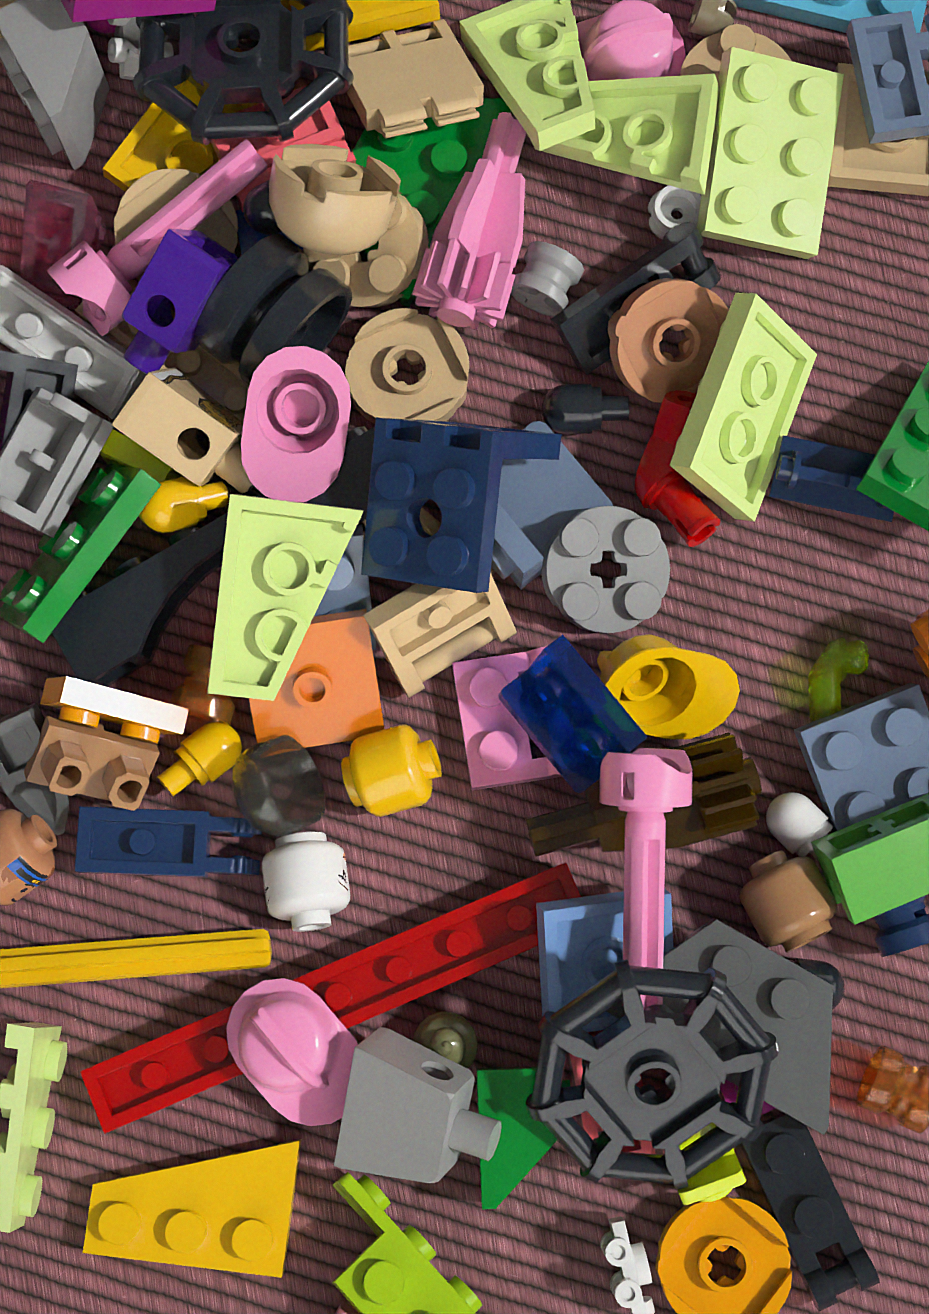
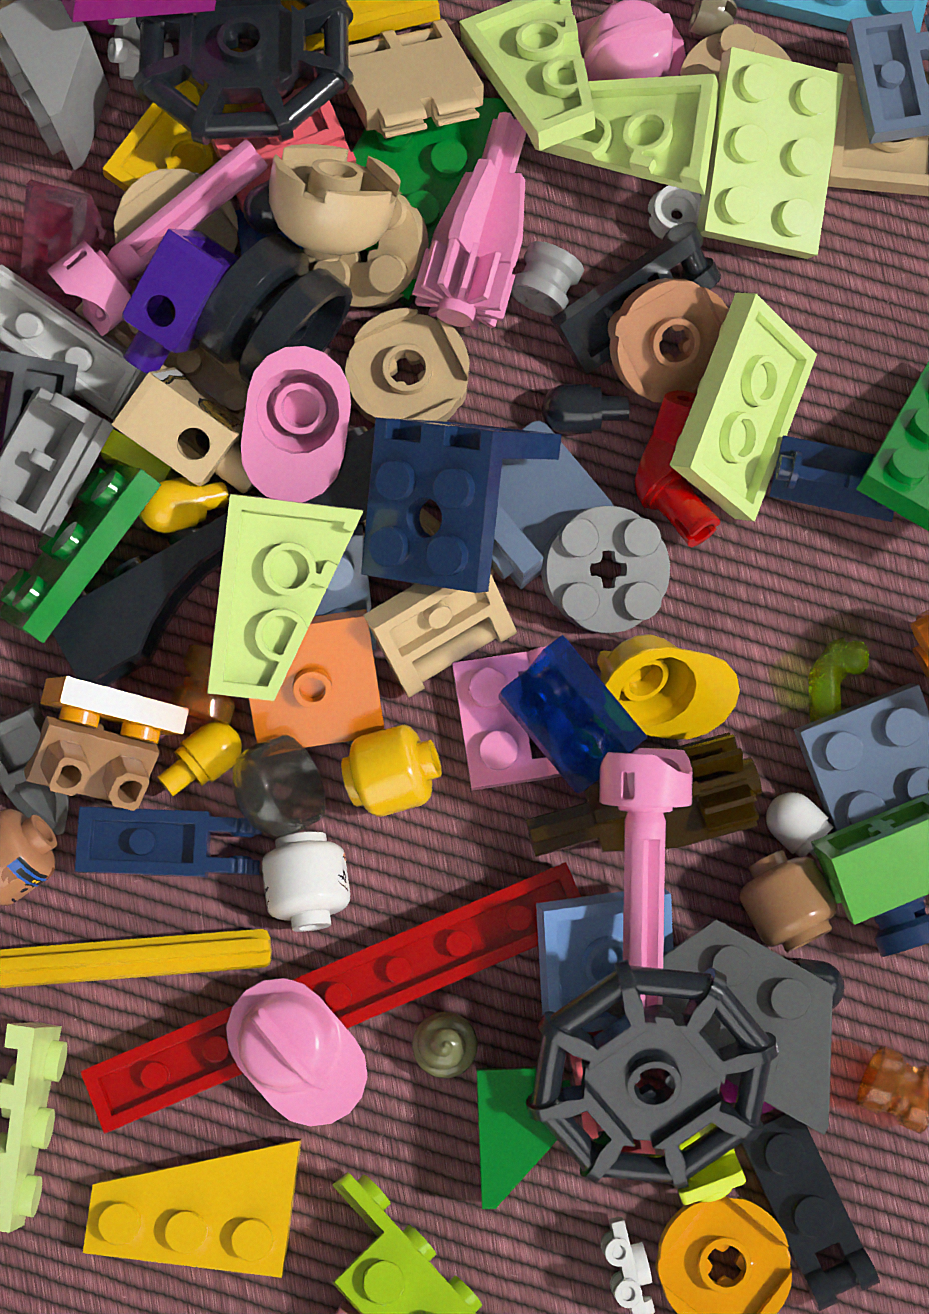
light grey torso [334,1027,502,1183] -> none

